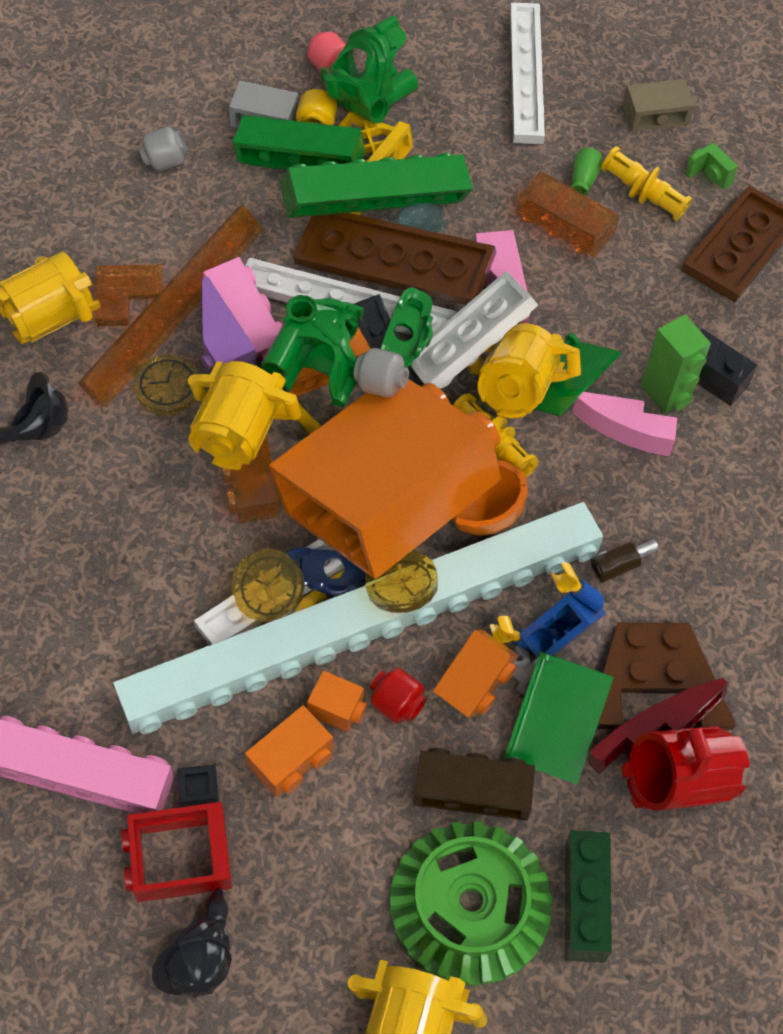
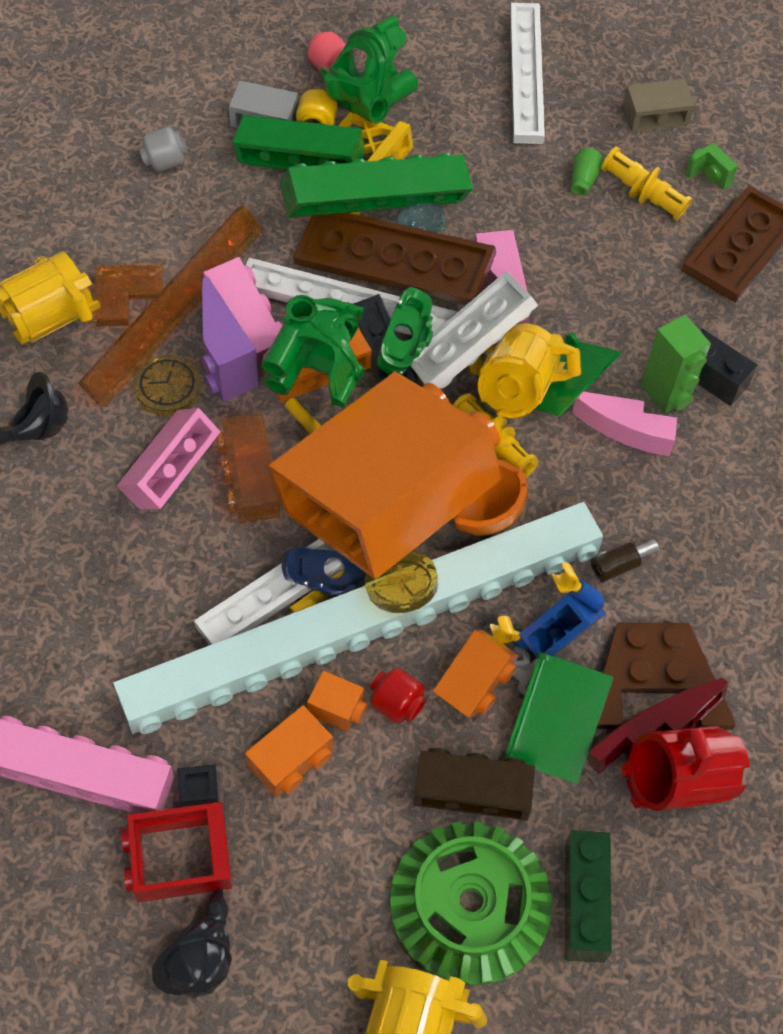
yellow container [188,361,302,470] -> none
clear yellow tile [231,548,305,623] -> none
light grey head [354,348,409,398] -> none
clear orange brick [517,171,619,258] -> none
none -> bright pink brick [117,408,221,510]

